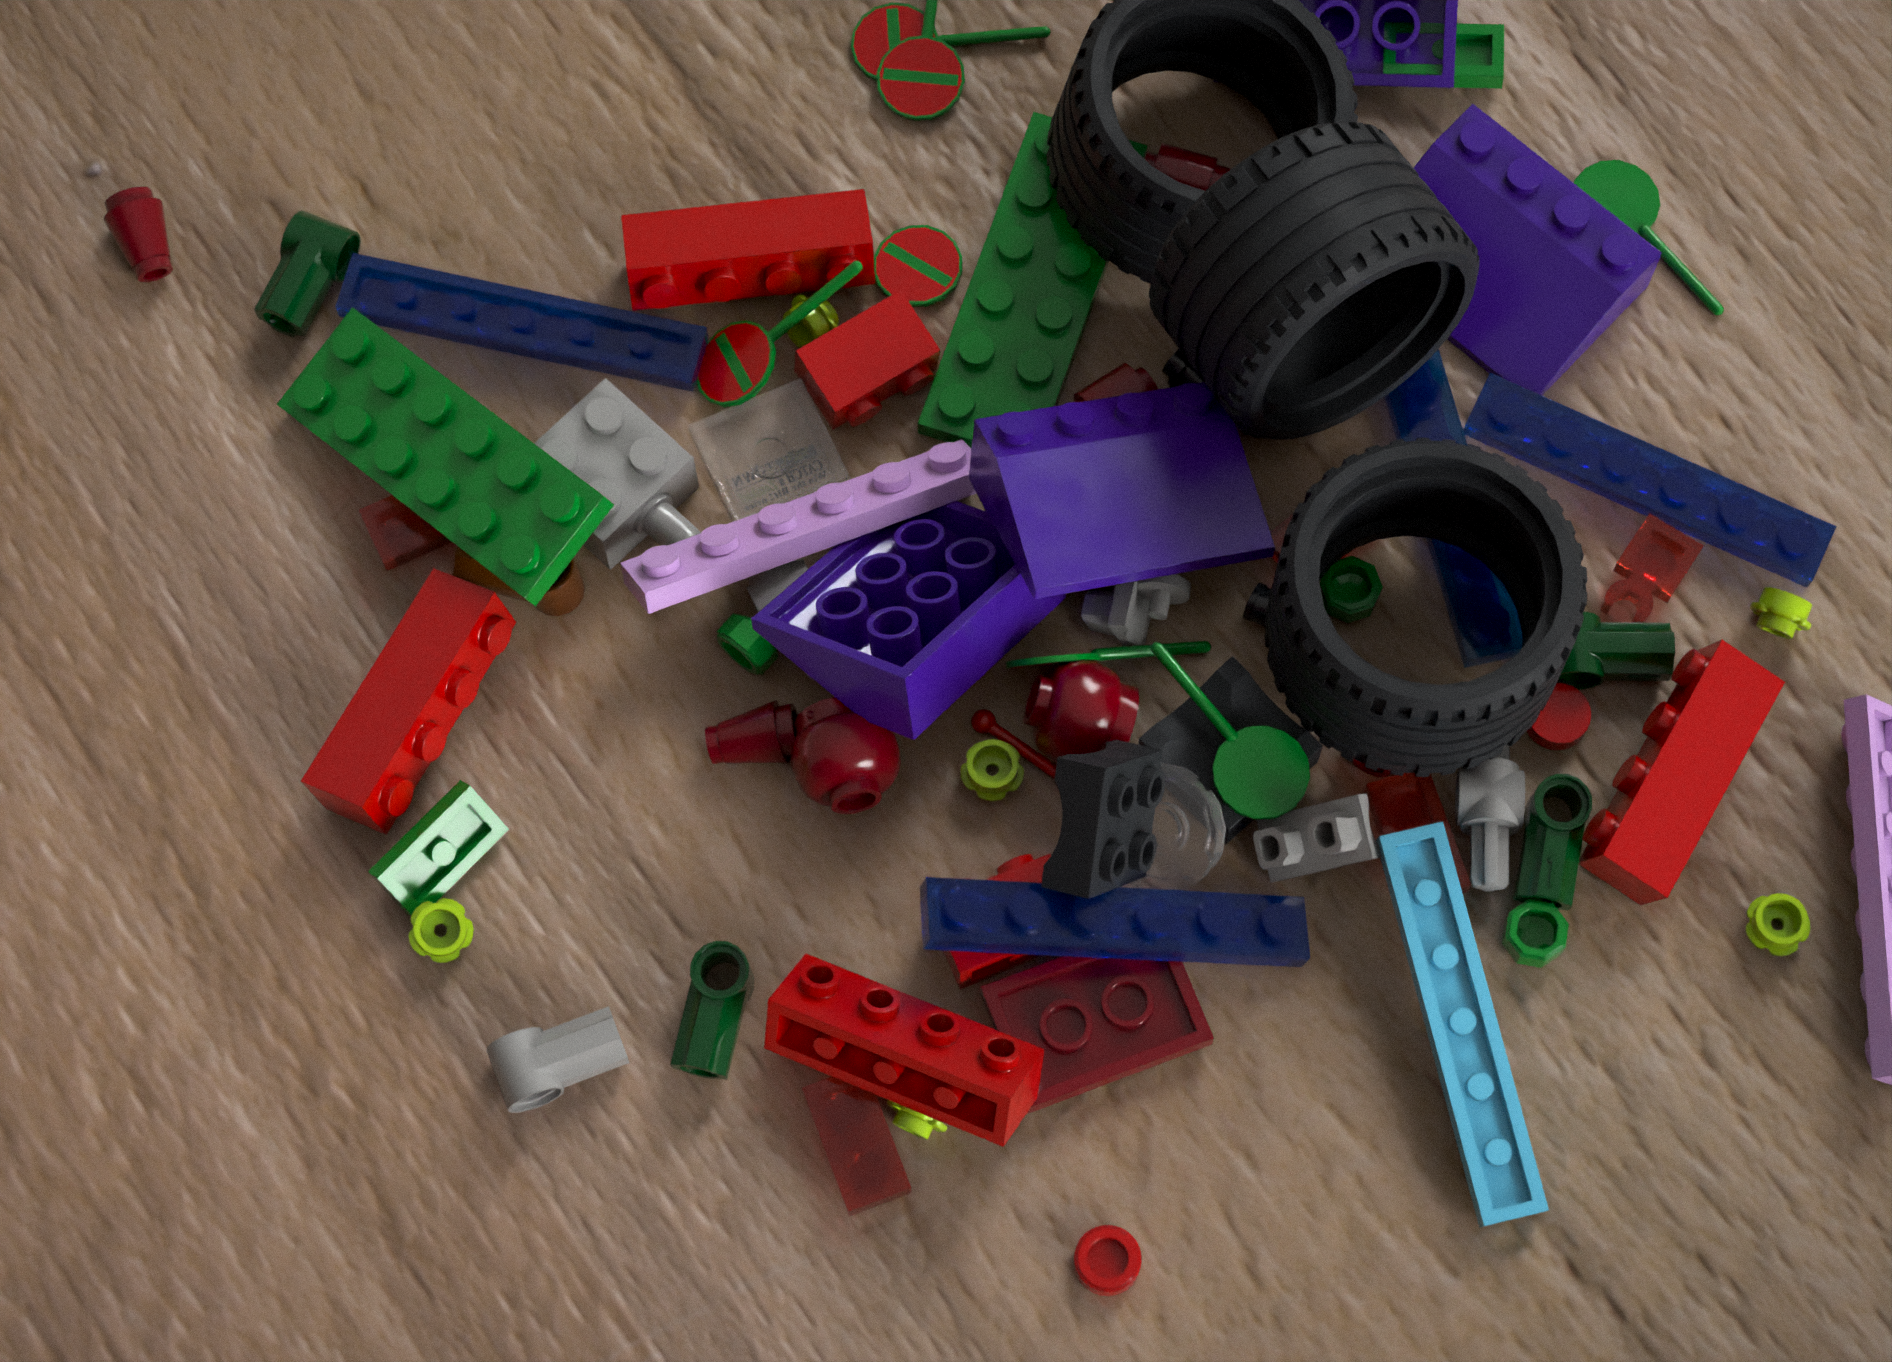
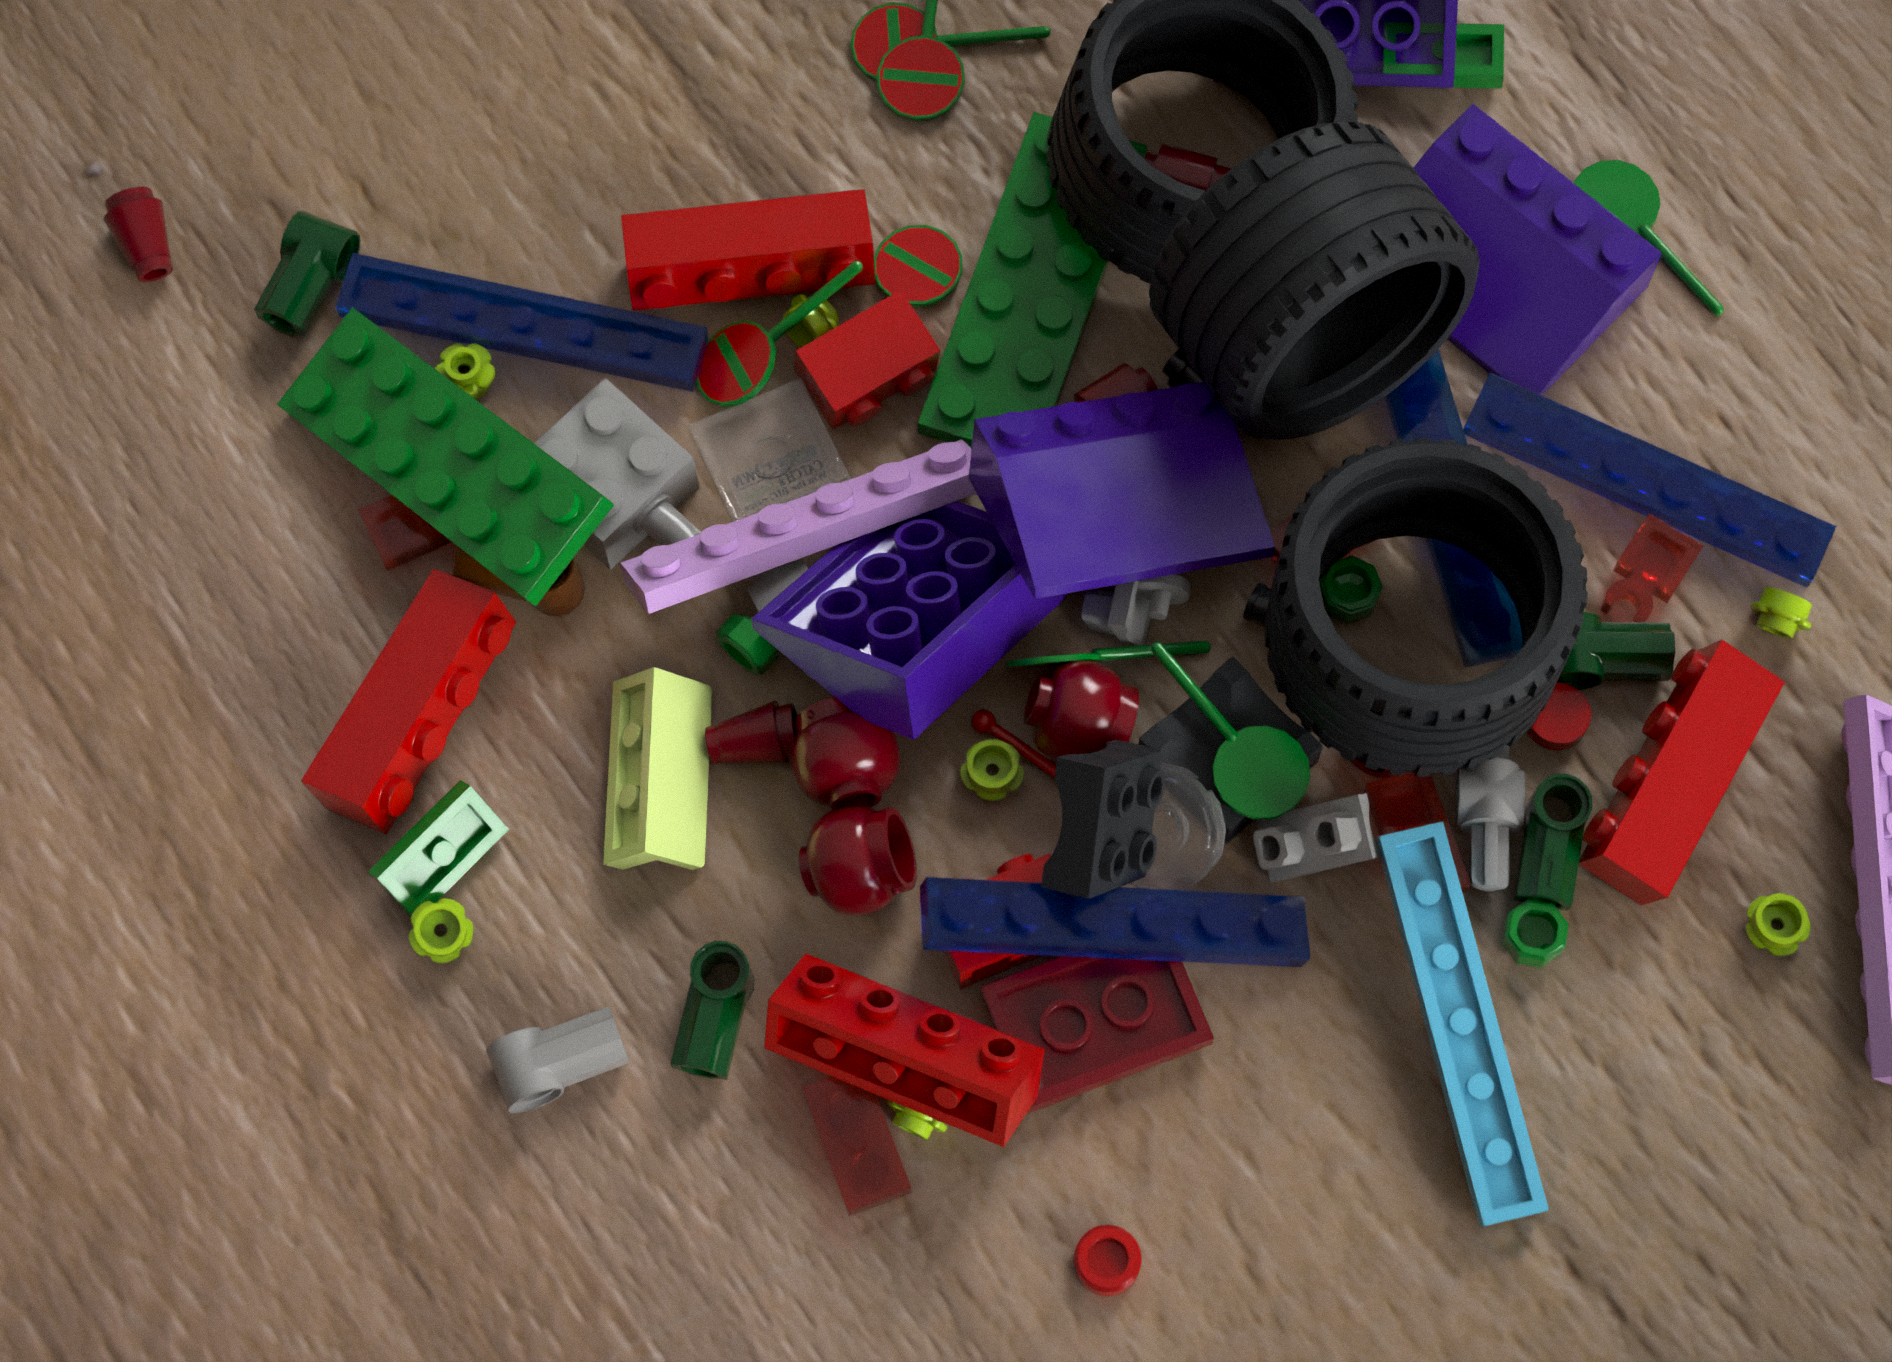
none -> lime plate [435,343,495,399]
none -> yellowish green panel [603,667,712,870]
none -> dark red piece [799,805,917,916]

